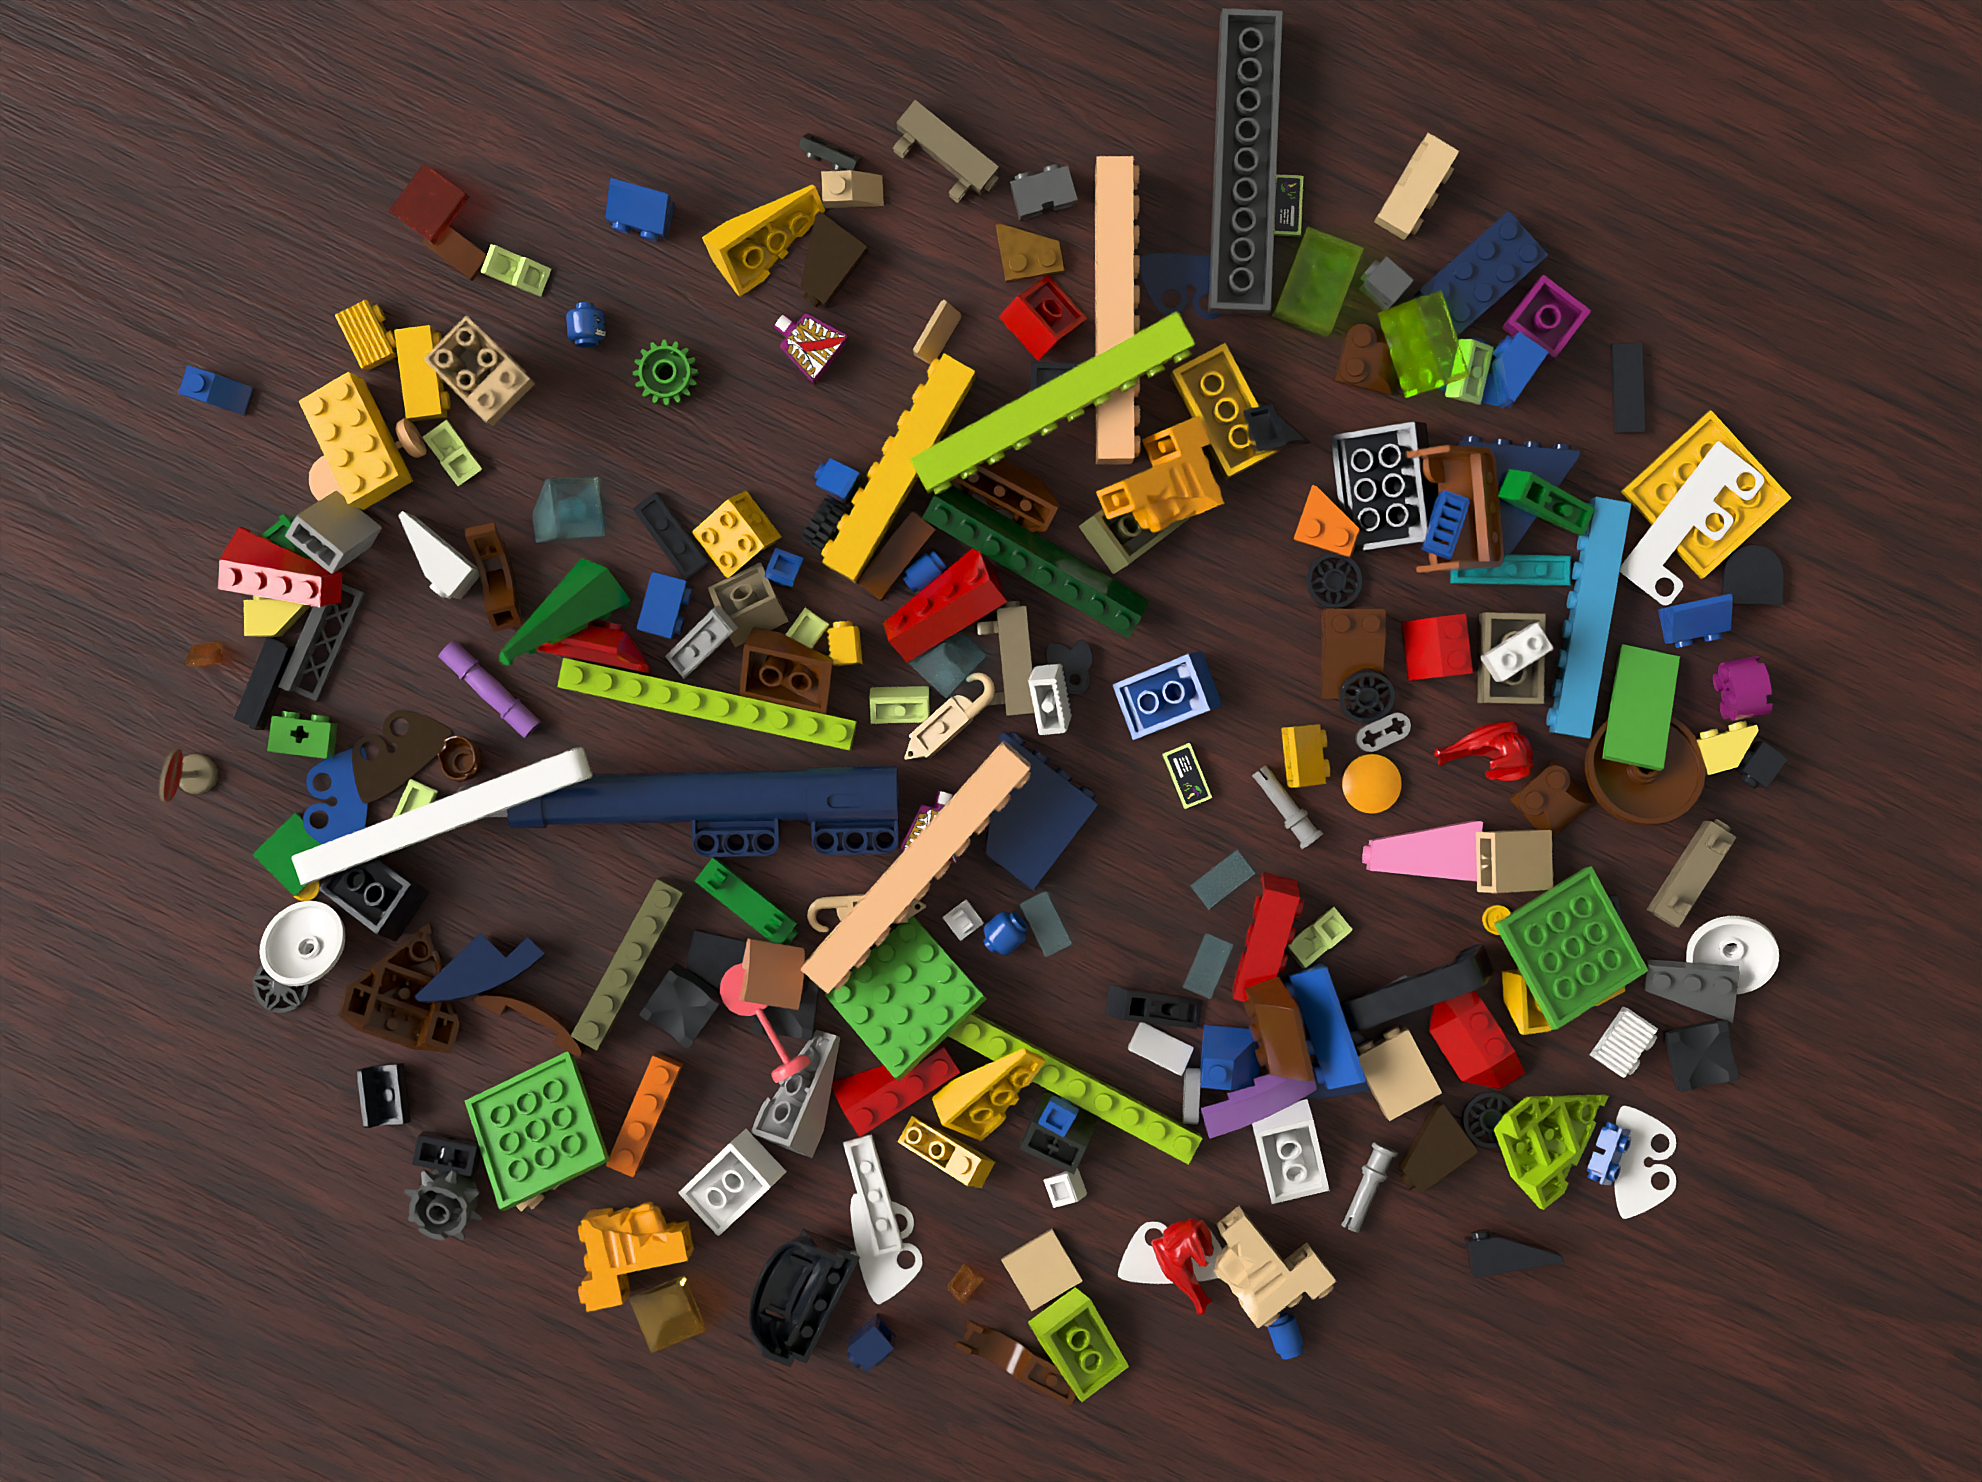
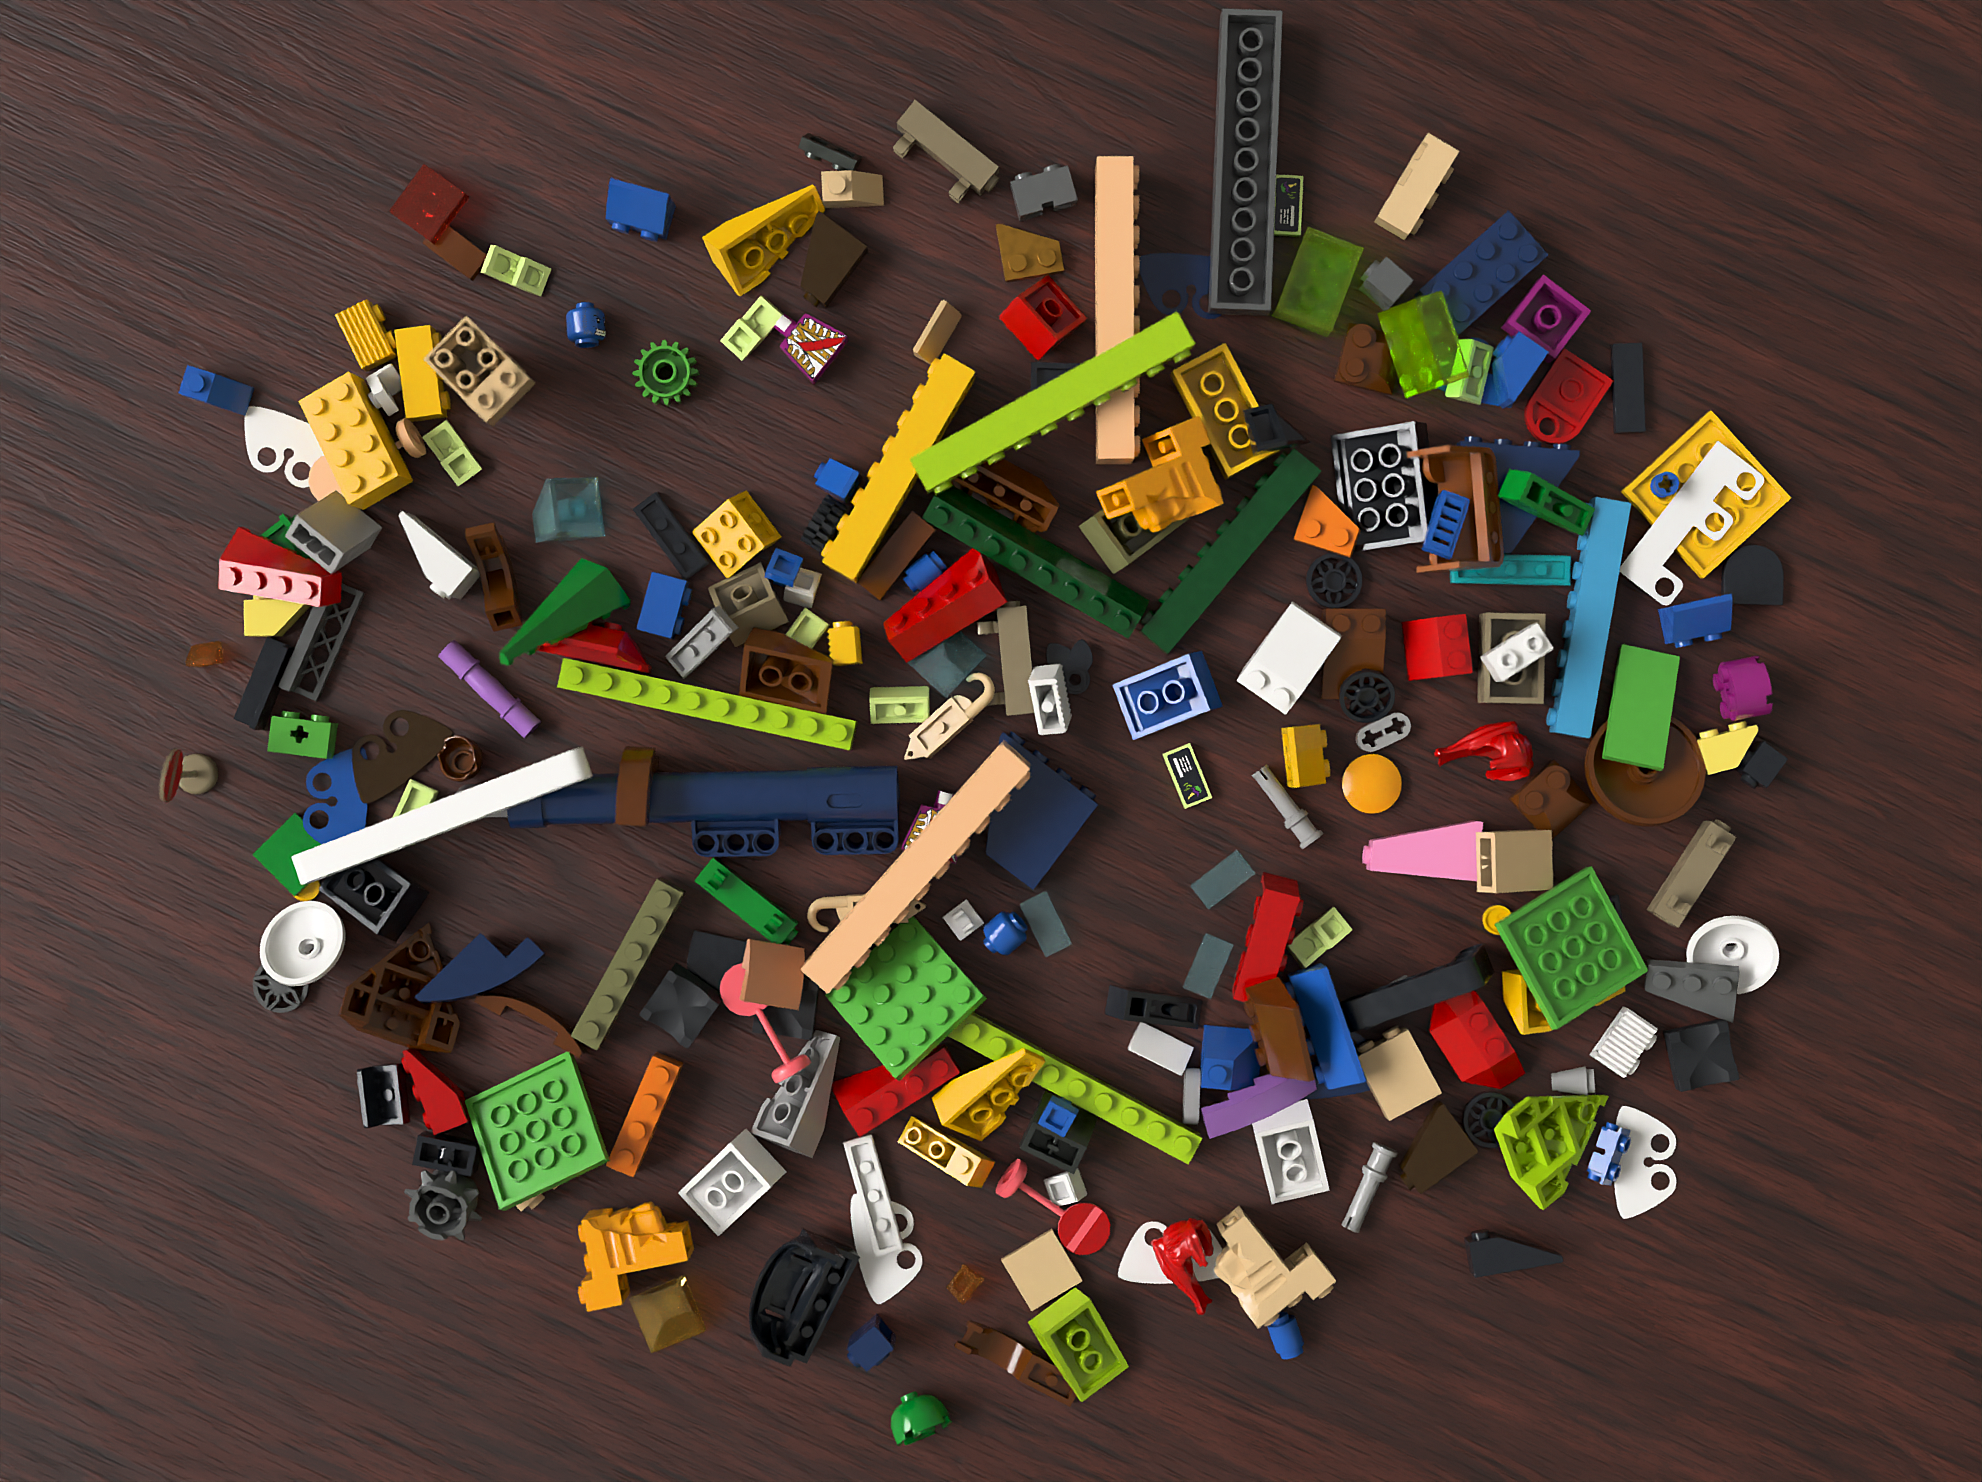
none -> white piece [245,406,324,488]
none -> white bracket [366,363,402,416]
none -> red slope [401,1048,470,1135]
none -> reddish brown arch [615,746,659,826]
none -> yellowish green slope [720,296,783,361]
none -> white slope [783,568,822,608]
none -> green cylinder [891,1391,952,1447]
none -> piece [996,1159,1110,1255]
none -> dark green brick [1139,448,1321,655]
none -> white slope [1237,601,1342,715]
none -> red tile [1524,348,1614,445]
none -> light grey cone [1551,1066,1595,1096]
none -> blue axle [1650,472,1679,498]

